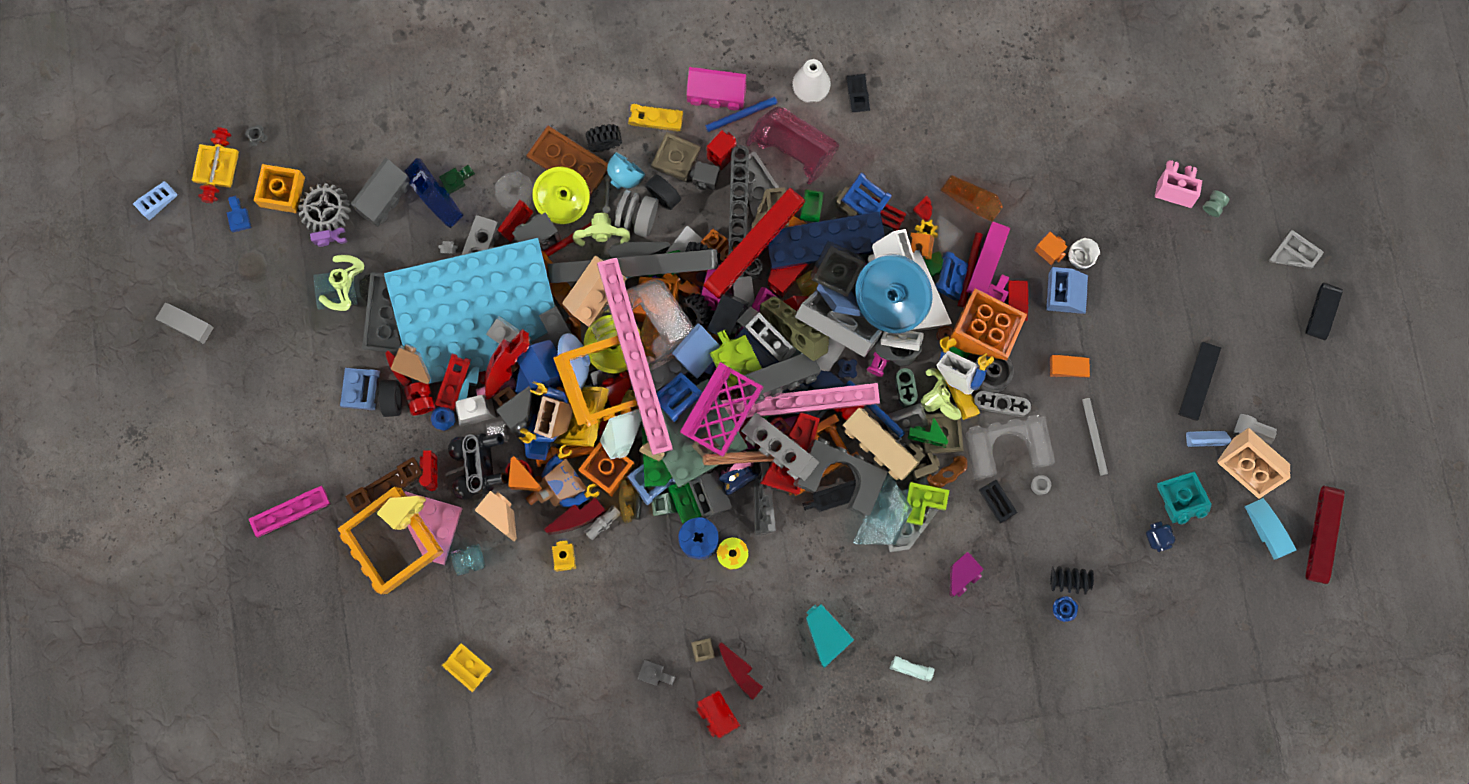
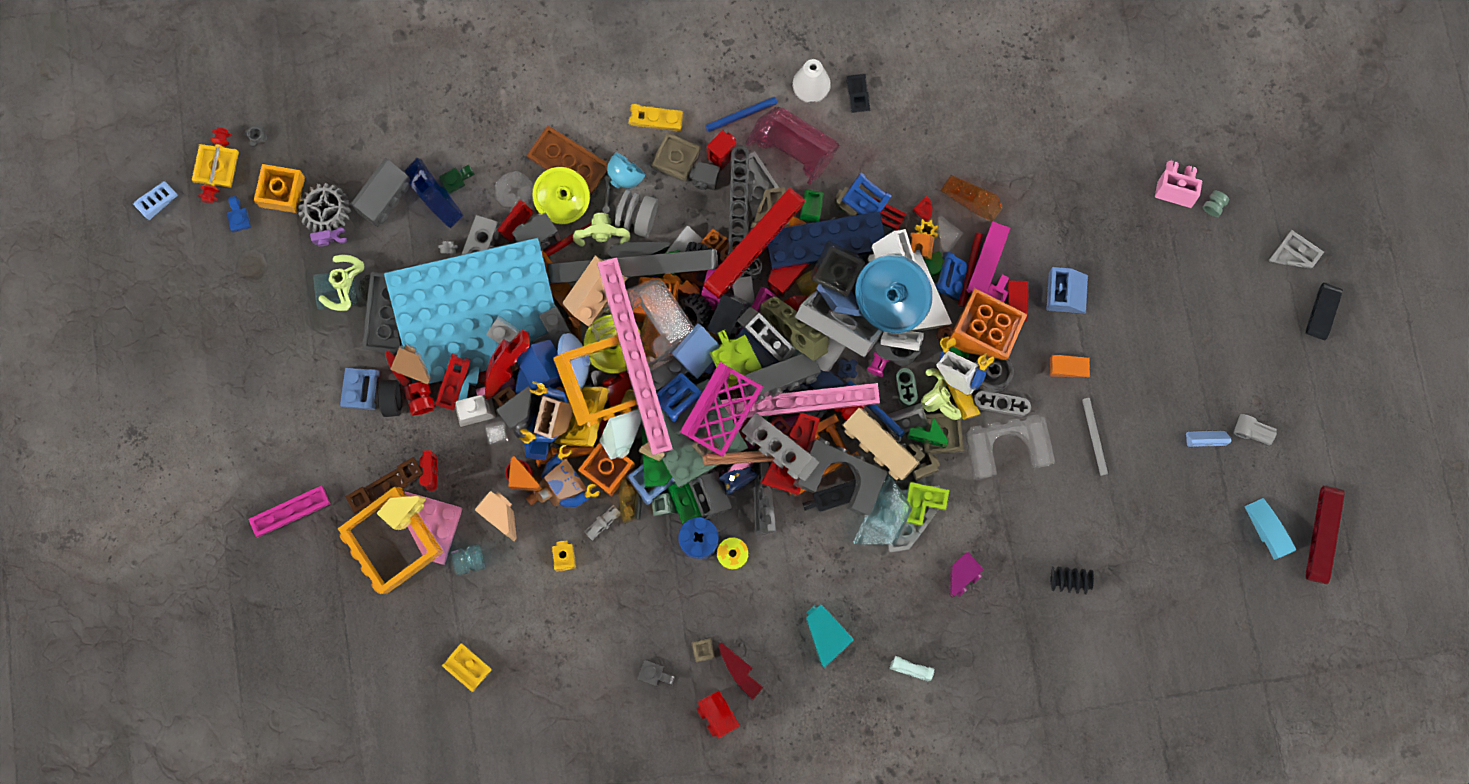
light grey slope [156,302,214,344] -> none
blue plate [431,407,456,431] -> none
black piece [448,433,508,500] -> none
dark red slope [544,498,606,535] -> none
black tyre [586,124,622,152] -> none
black tyre [645,174,681,210] -> none
dark pink slope [687,67,746,111] -> none
dark orange piece [927,455,968,488] -> none
black tile [979,480,1017,524] -> none
light grey tile [1031,475,1051,495] -> none
orange brick [1035,232,1067,265] -> none
blue plate [1053,596,1078,622] -> none
white hair [1068,238,1100,269] -> none
dark blue head [1146,521,1175,552] -> none
teal plate [1157,471,1212,524] -> none
black tile [1178,342,1221,421] -> none
light nougat slope [1218,428,1290,499] -> none

